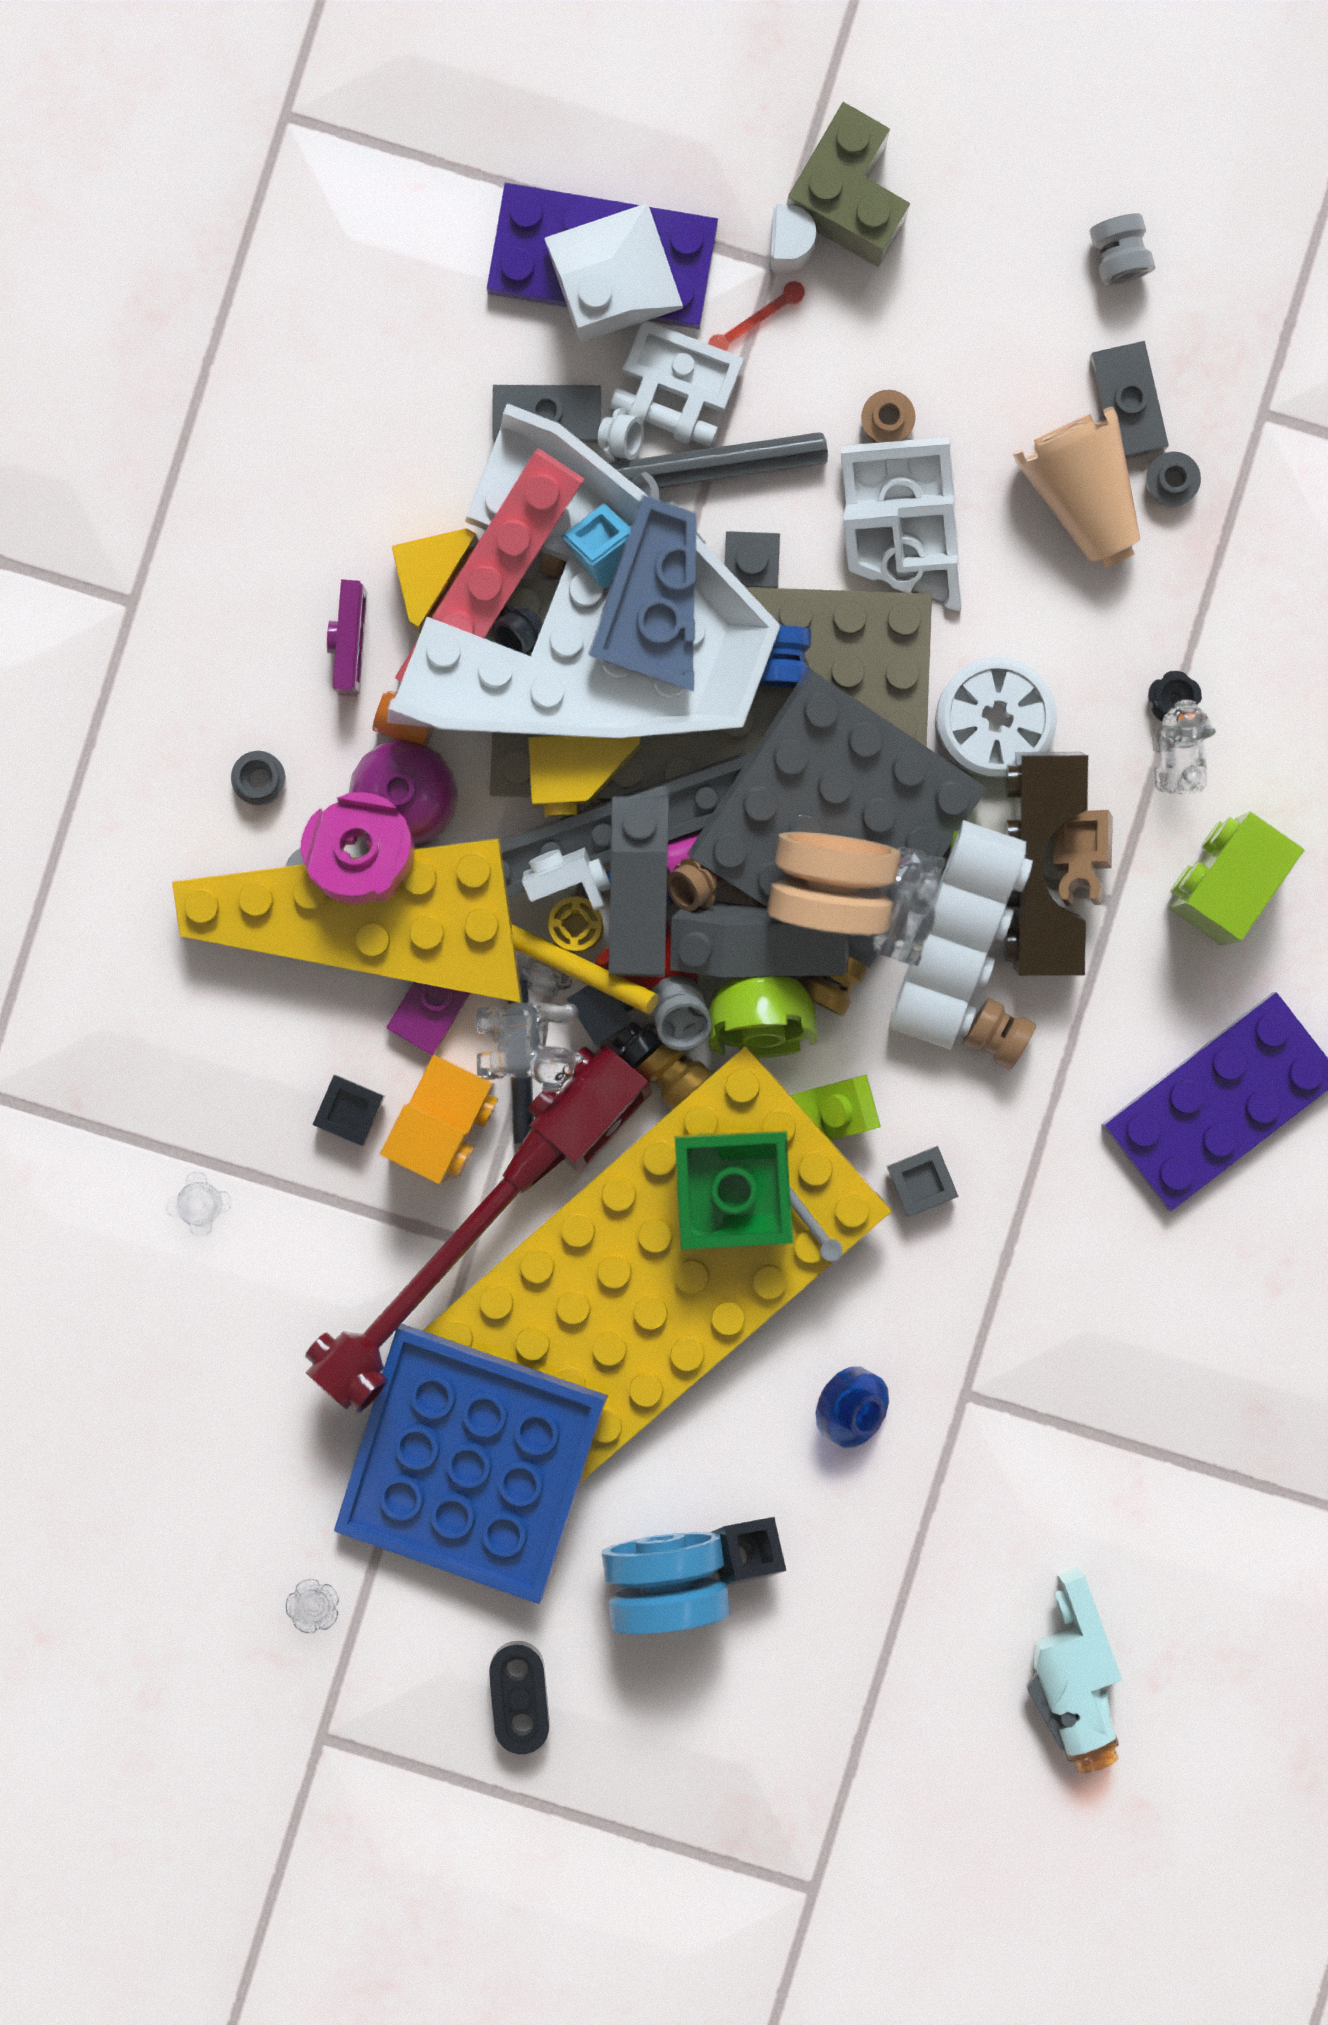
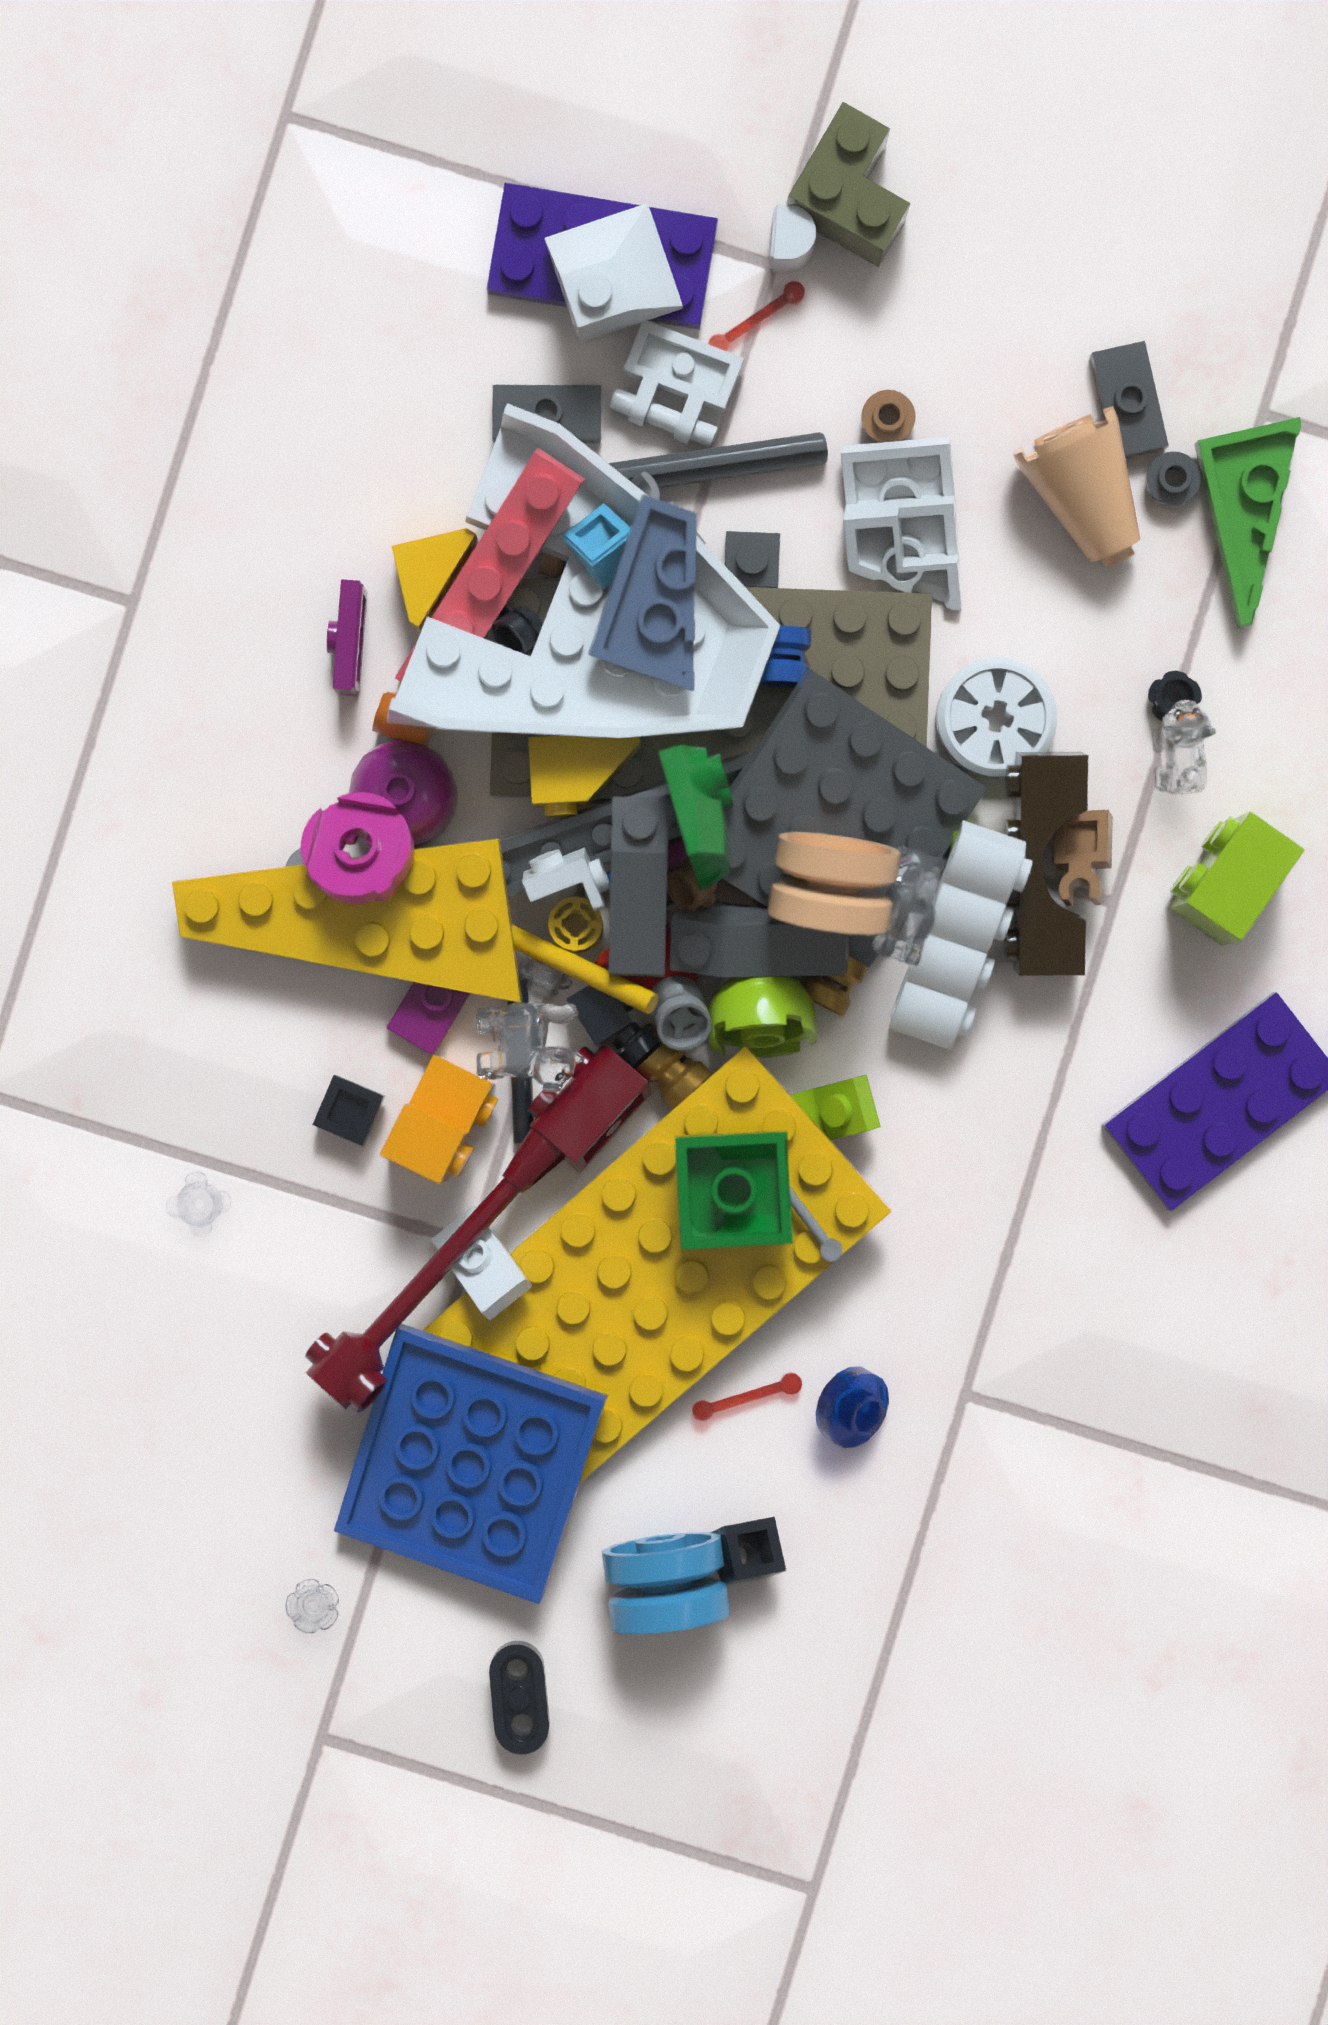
dark grey plate [231,751,286,805] -> none
white plate [598,408,644,462] -> none
dark grey plate [886,1146,959,1217] -> none
medium nougat wheel [962,997,1037,1071] -> none
light aqua plate [1026,1568,1122,1773] -> none
light grey wheel [1089,213,1156,285] -> none
none -> white plate [431,1205,533,1321]
none -> green slope [659,745,734,890]
none -> clear red hinge [692,1372,802,1422]
none -> bright green wing [1194,417,1302,629]

